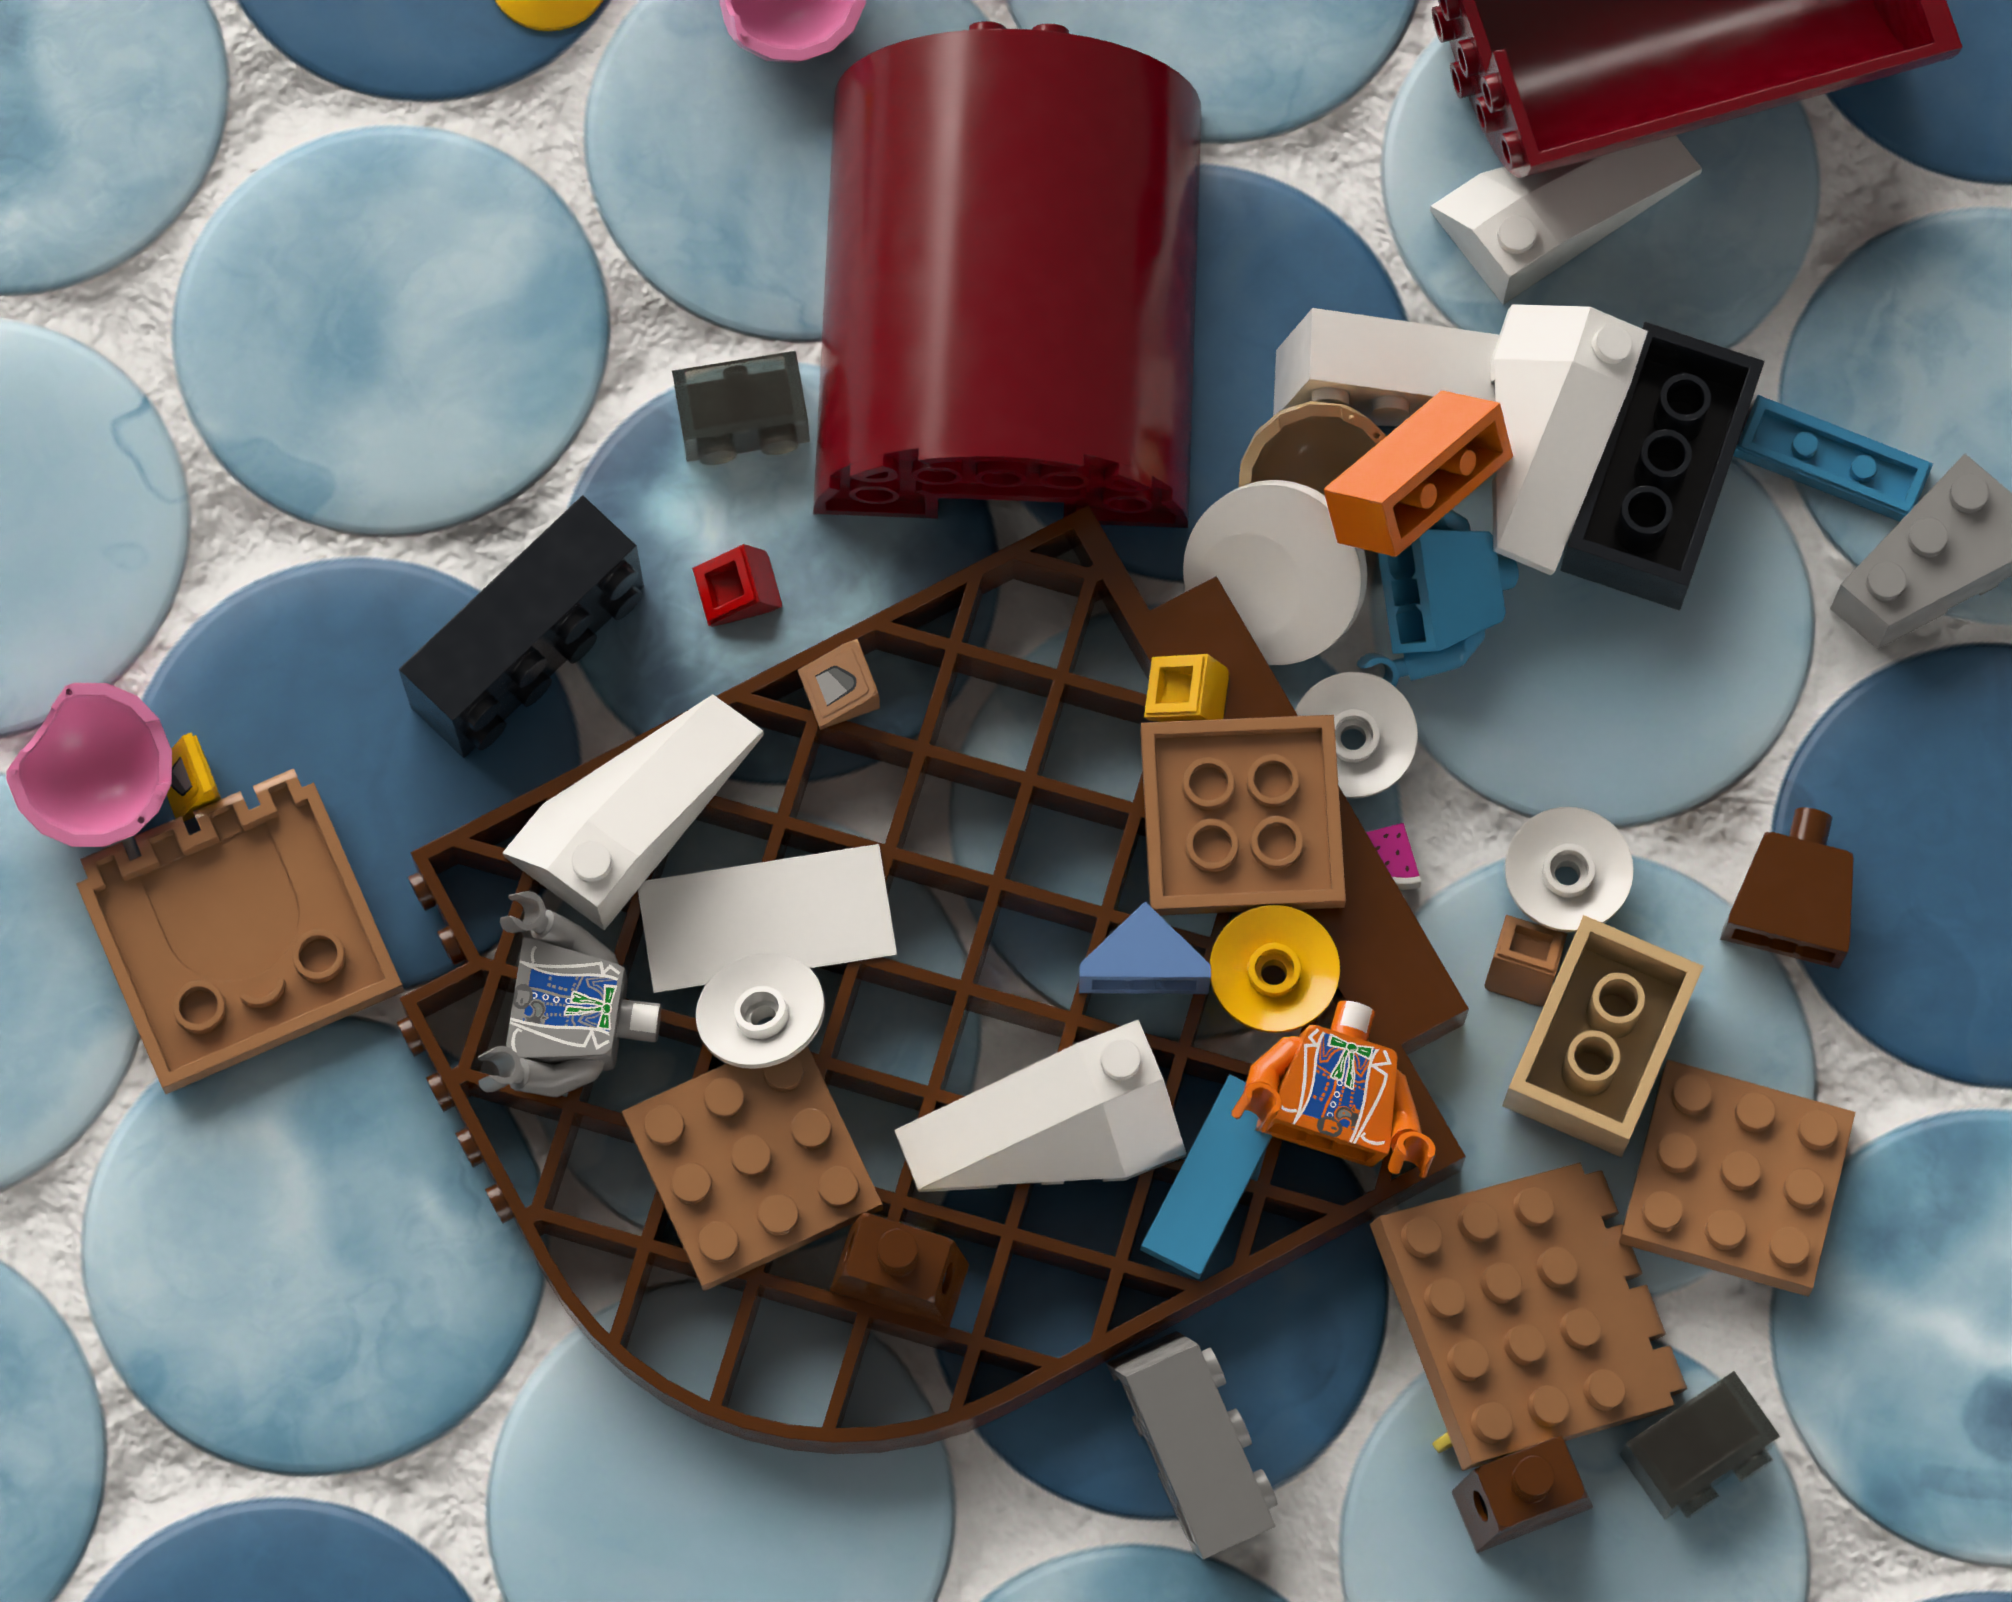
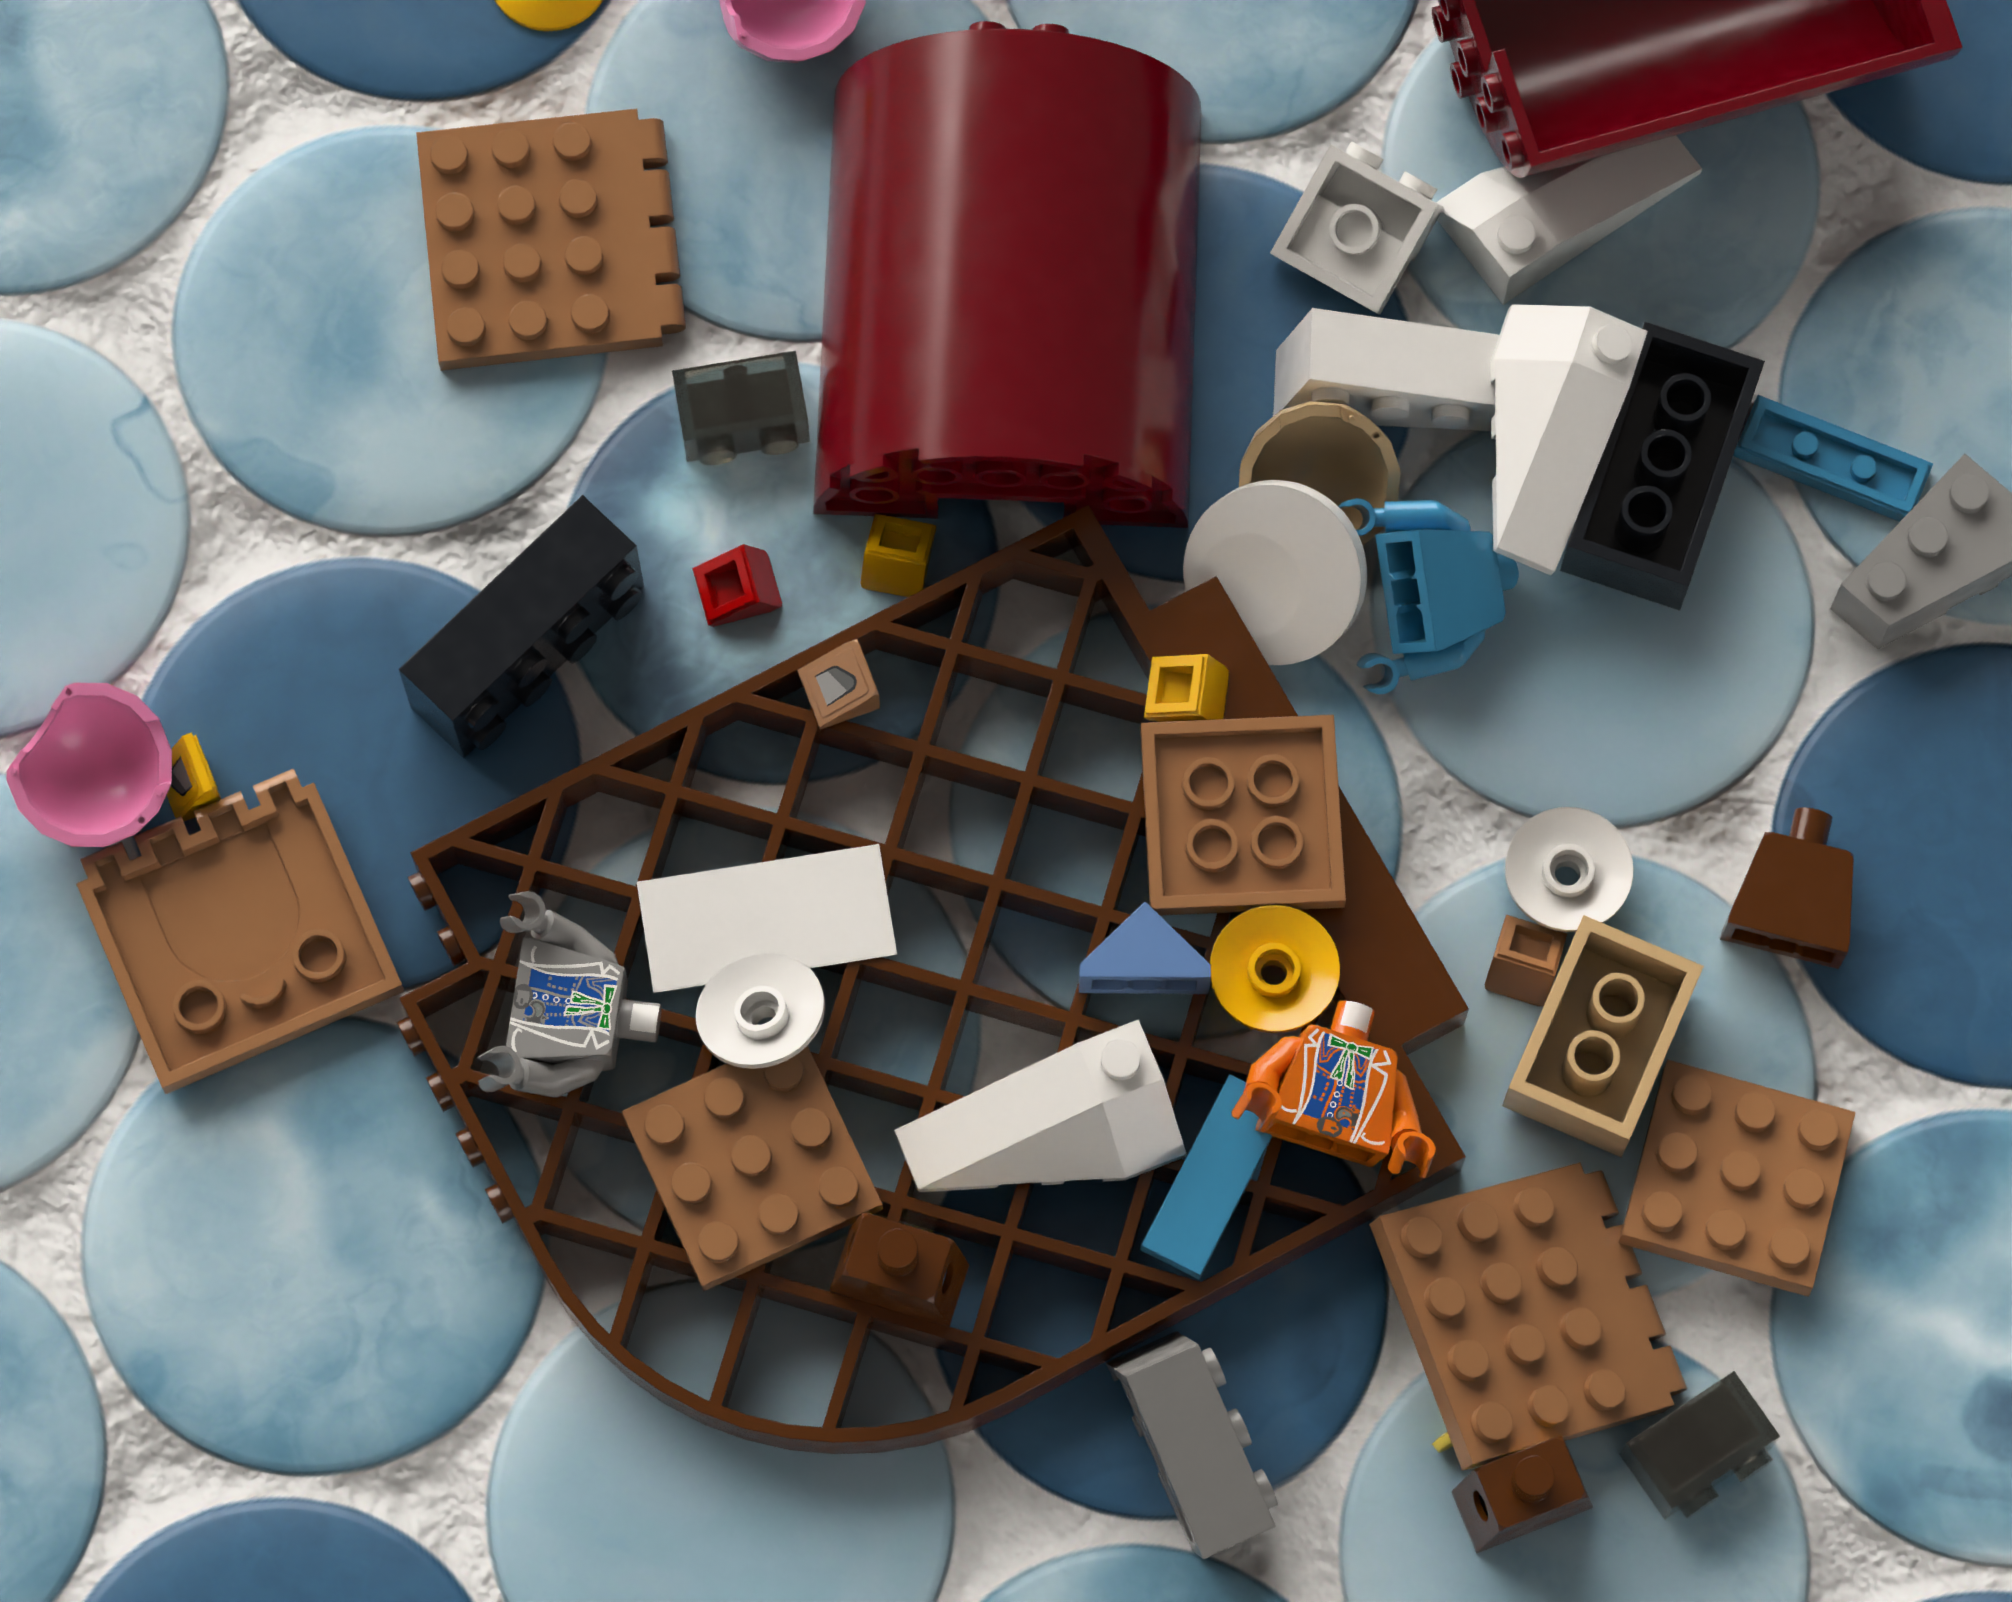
white wedge [503,695,764,931] -> none
white dish [1295,672,1418,798] -> none
orange brick [1323,390,1513,557] -> none
dark pink tile [1366,823,1421,890] -> none
none -> medium nougat hinge [416,109,686,371]
none -> yellow slope [860,514,936,597]
none -> white plate [1270,141,1444,314]

